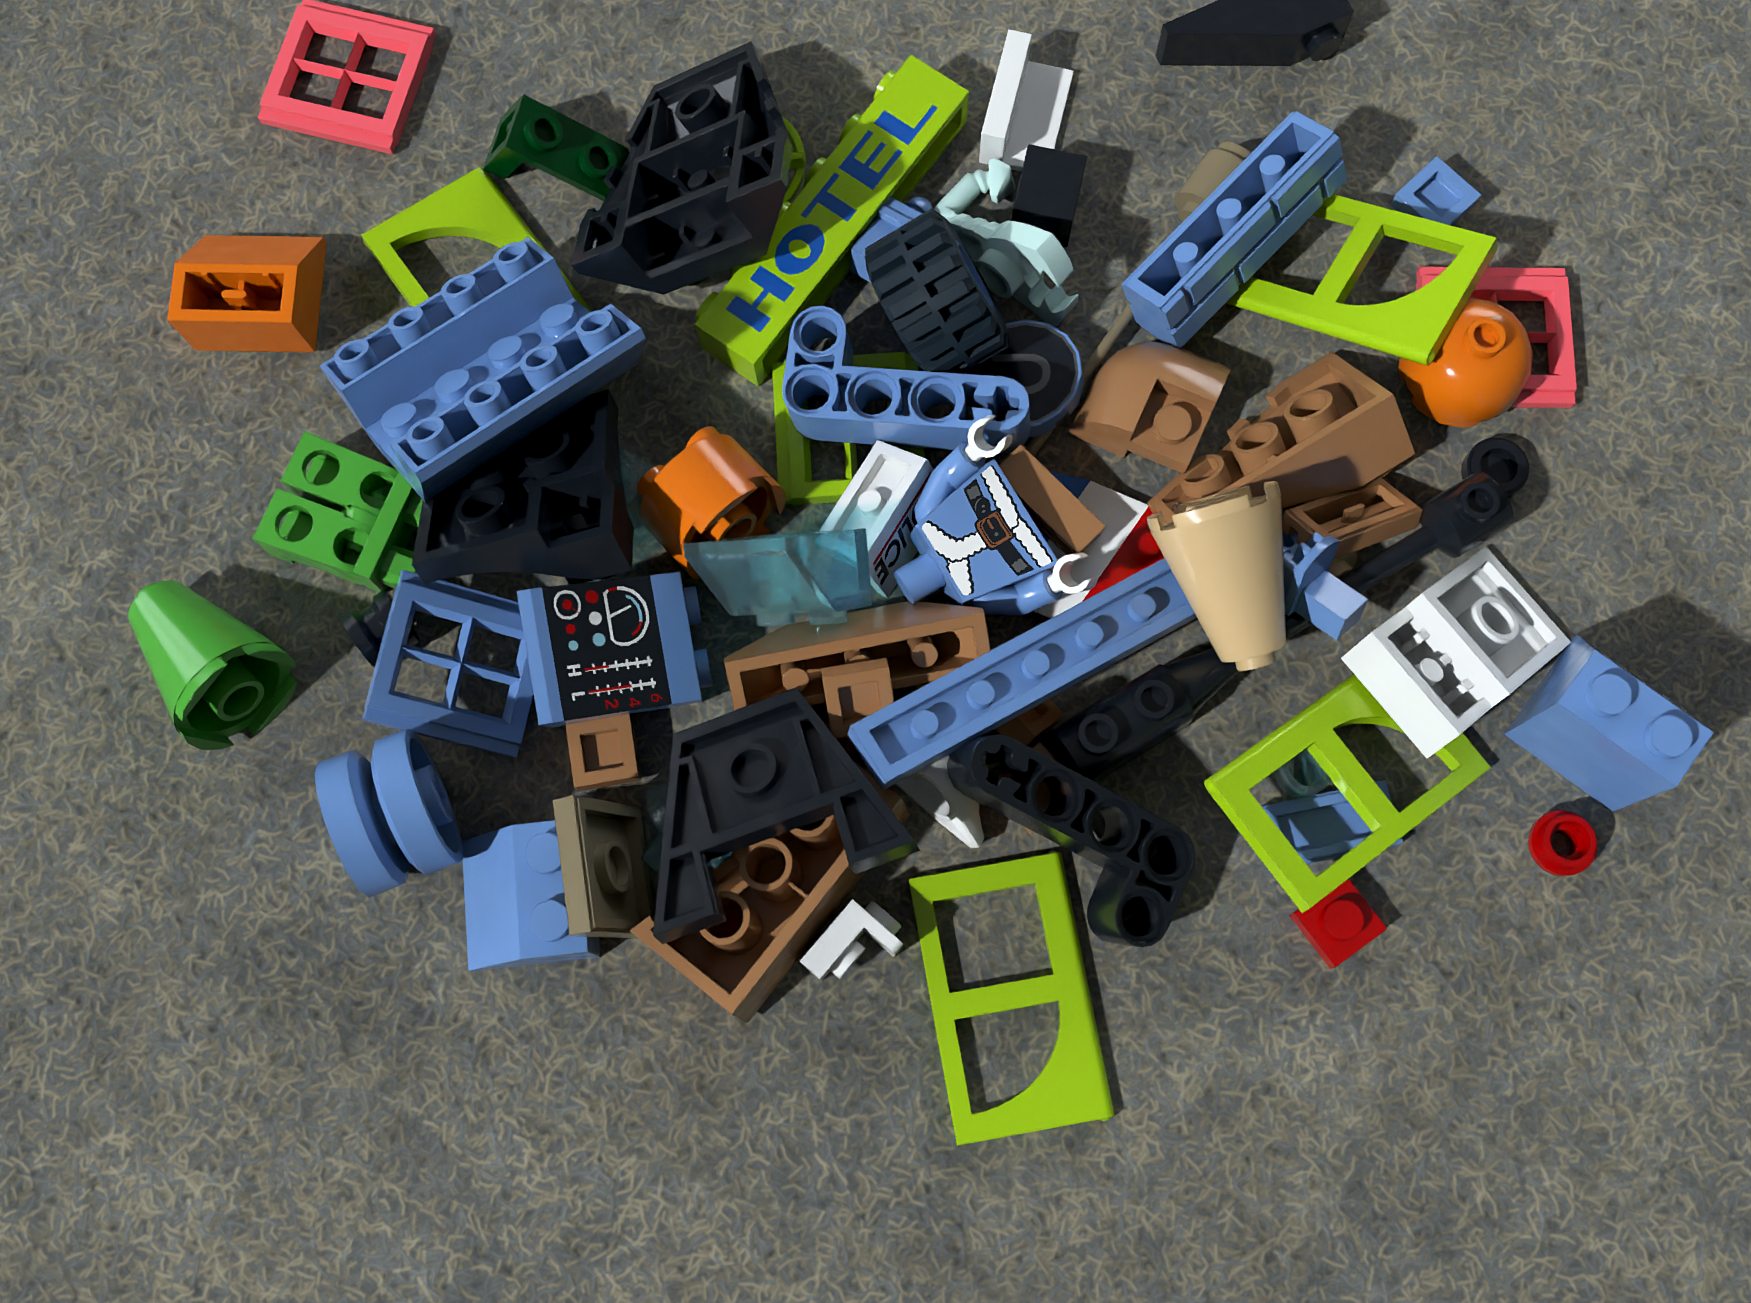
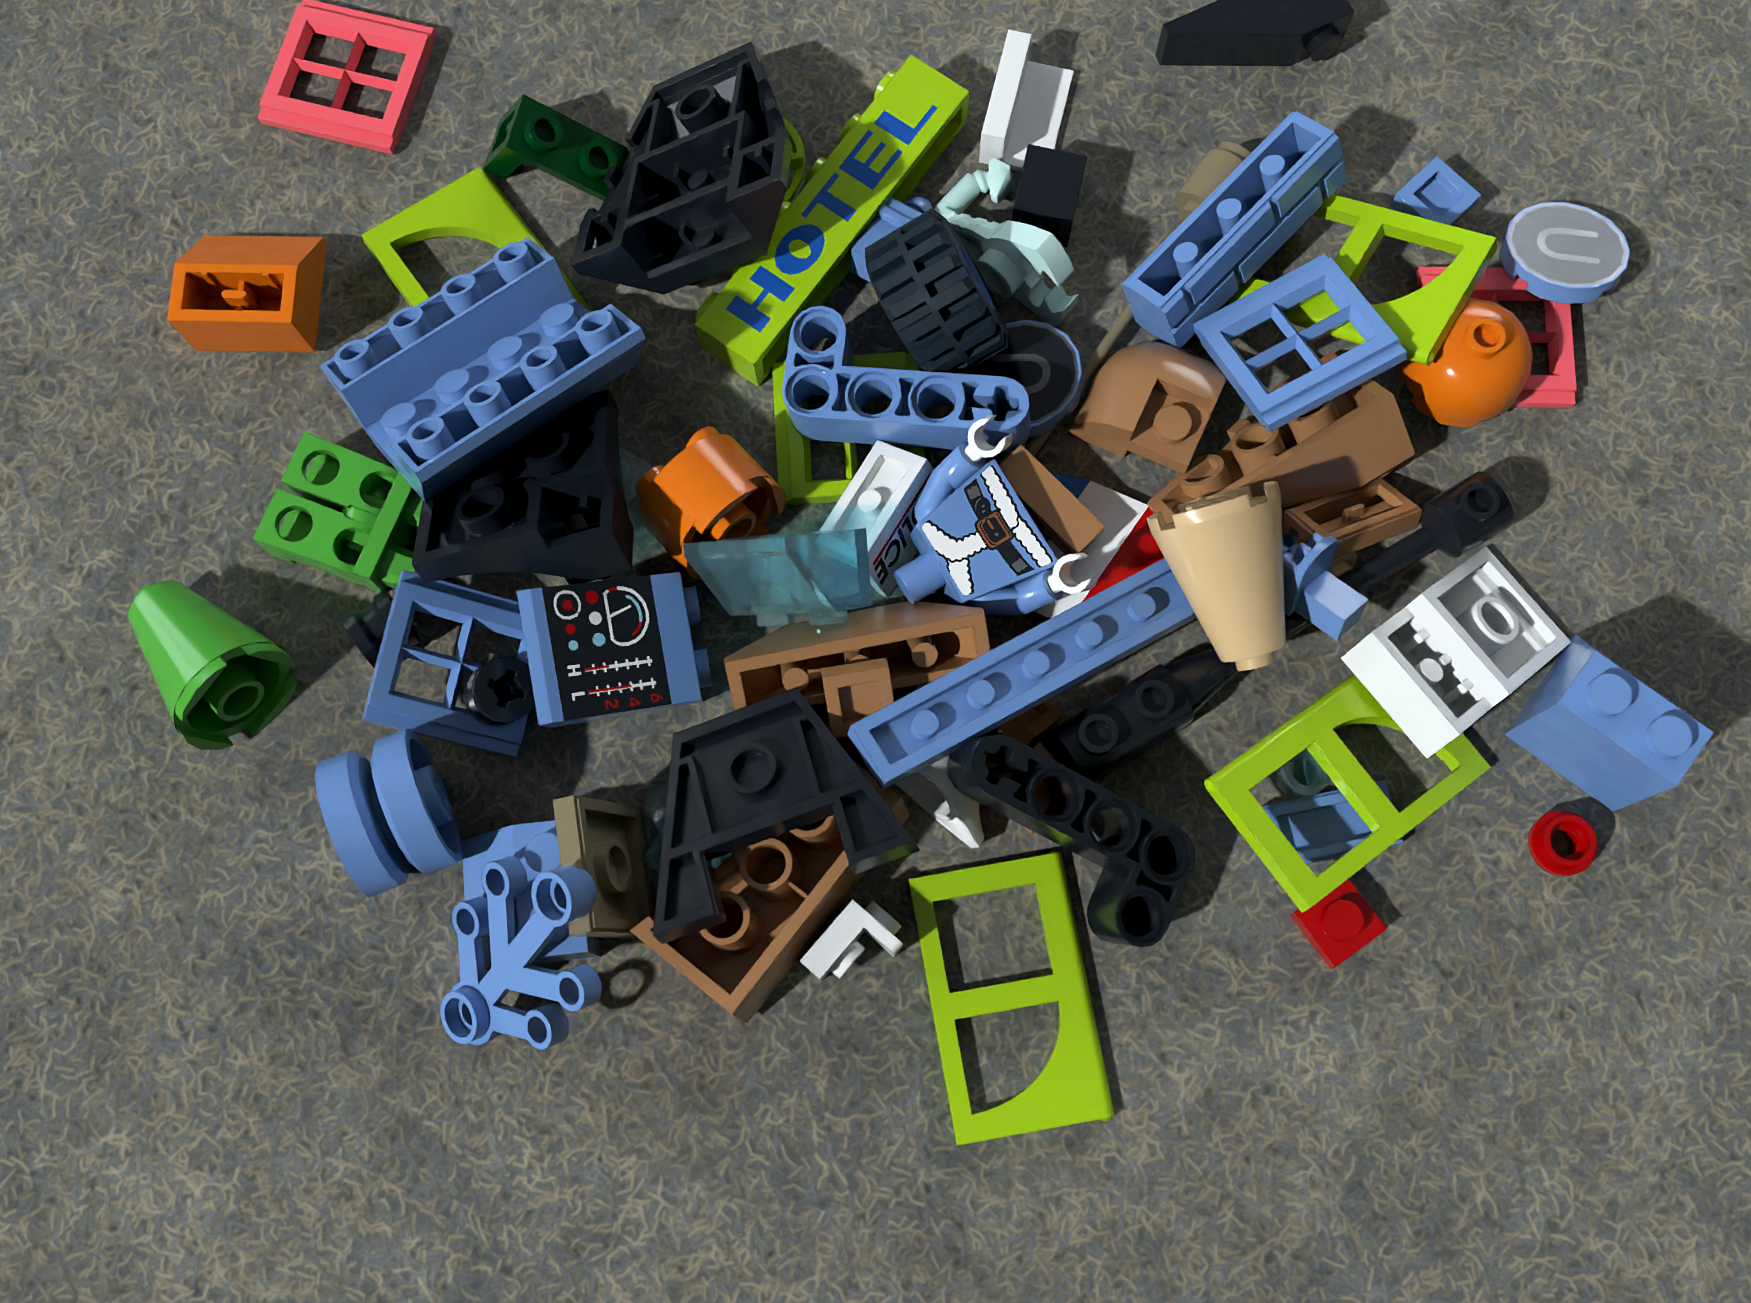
medium nougat plate [566,714,642,791] -> none
black tile [1461,438,1529,498] -> none
none -> medium blue plant [440,856,602,1050]
none -> black wheel [463,656,535,726]
none -> medium blue piece [1193,253,1407,433]
none -> tile [1499,202,1630,304]

